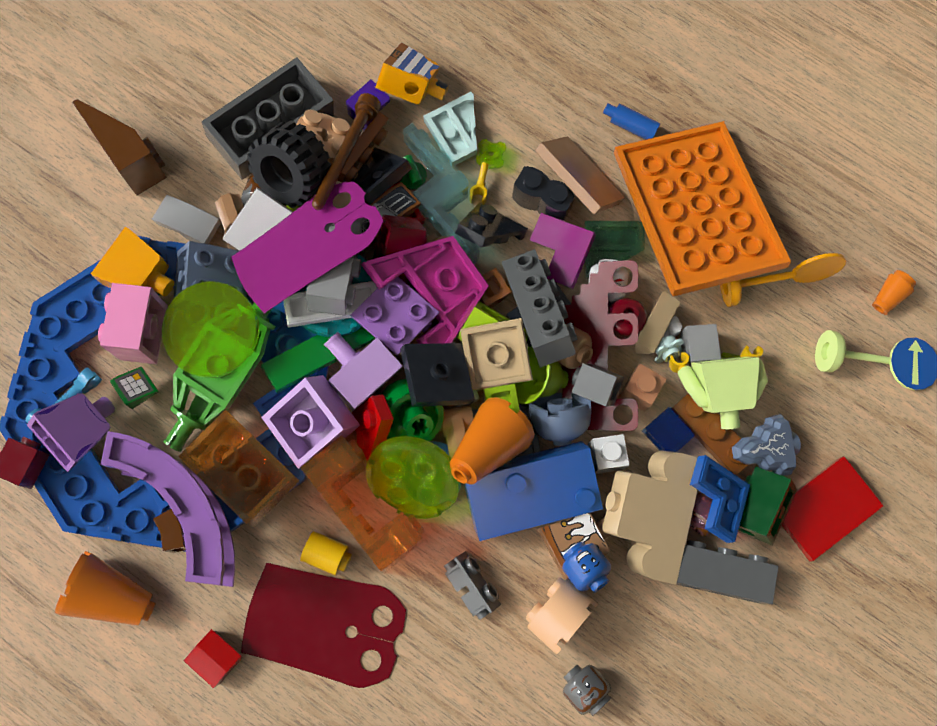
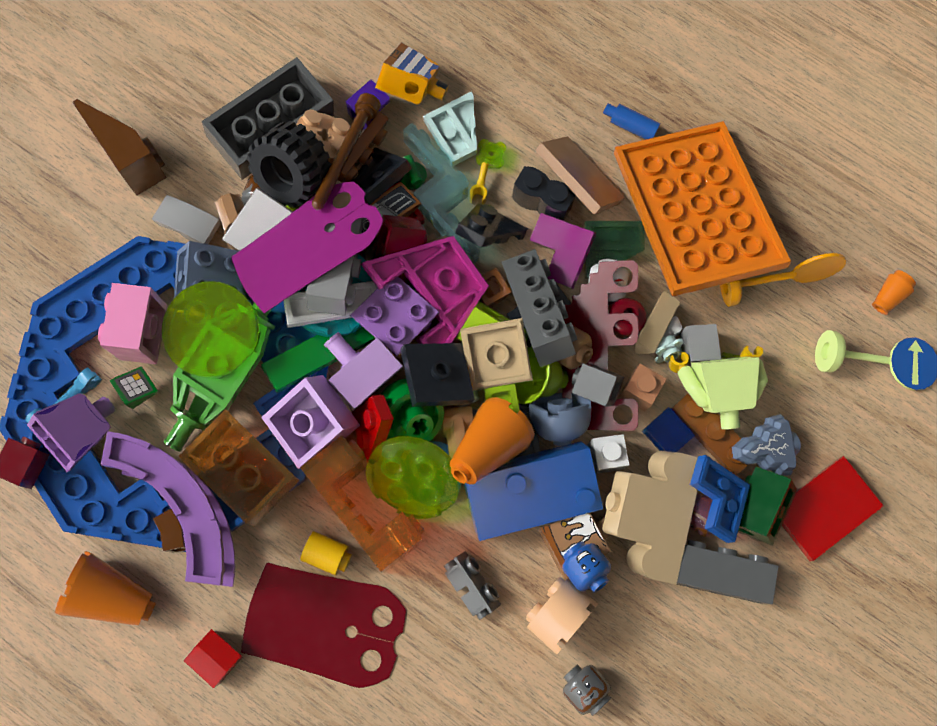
light orange torso [91,226,174,297] -> none

